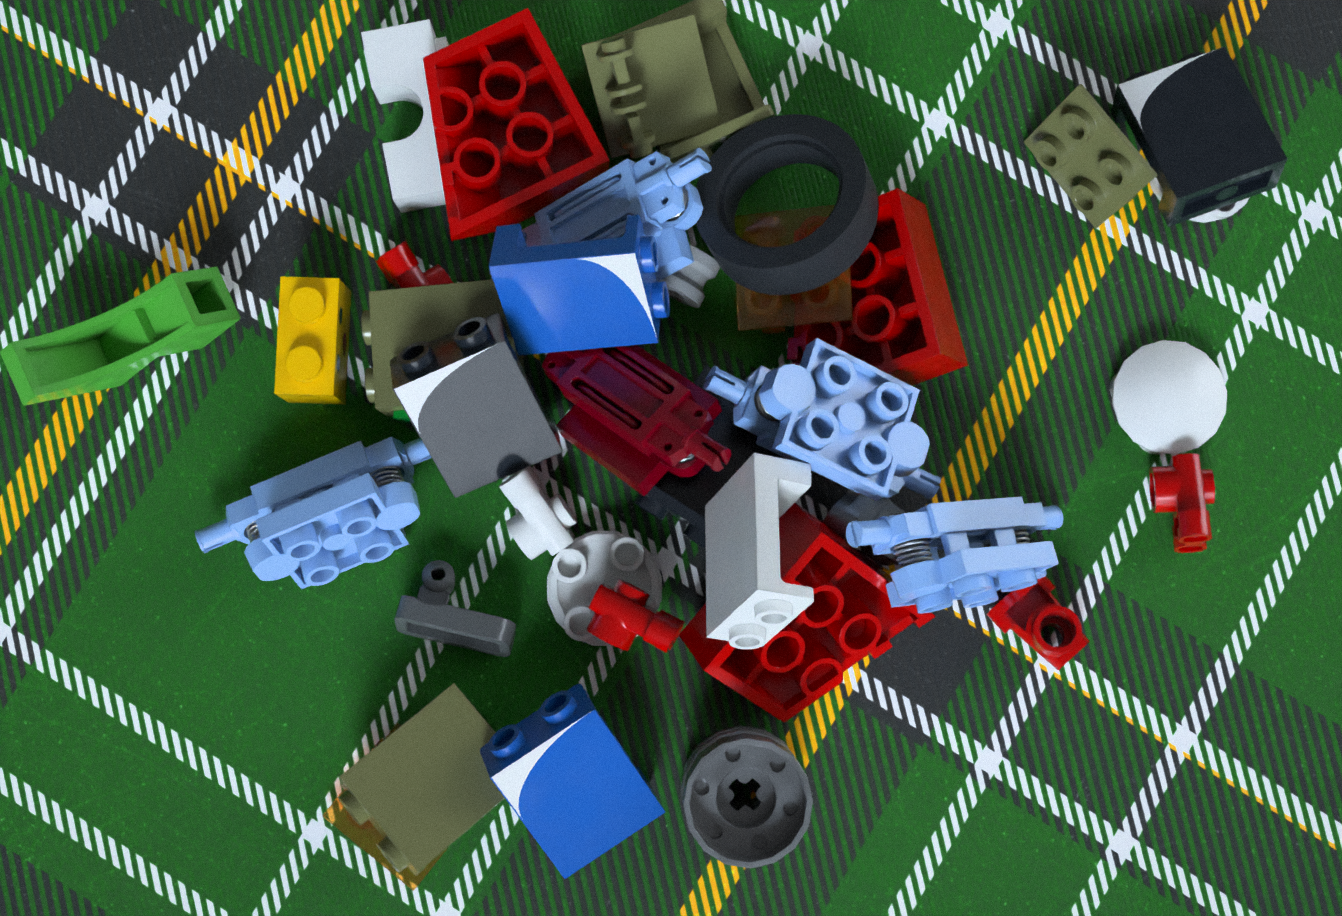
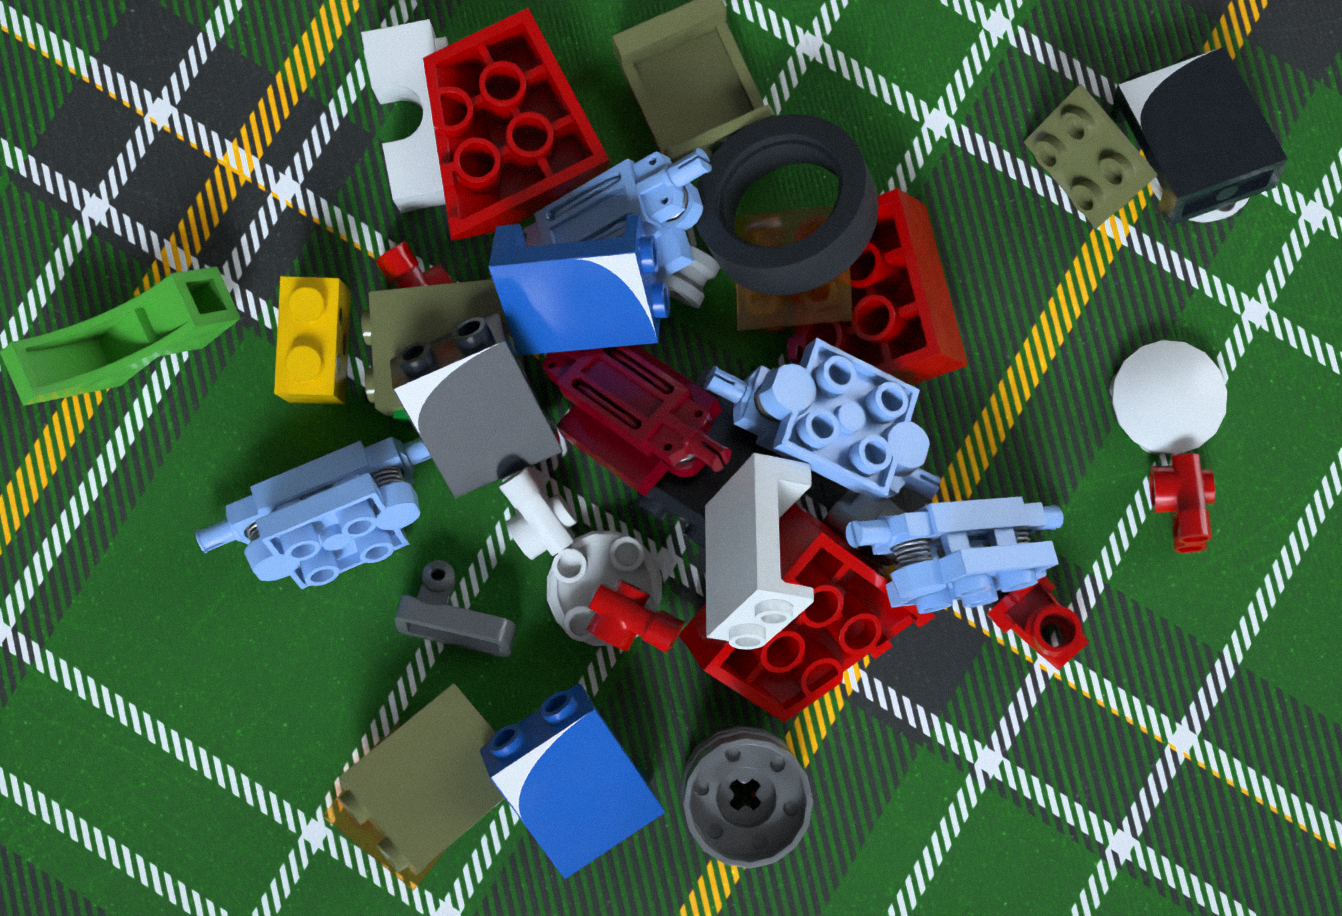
olive hinge [581,14,721,159] -> none

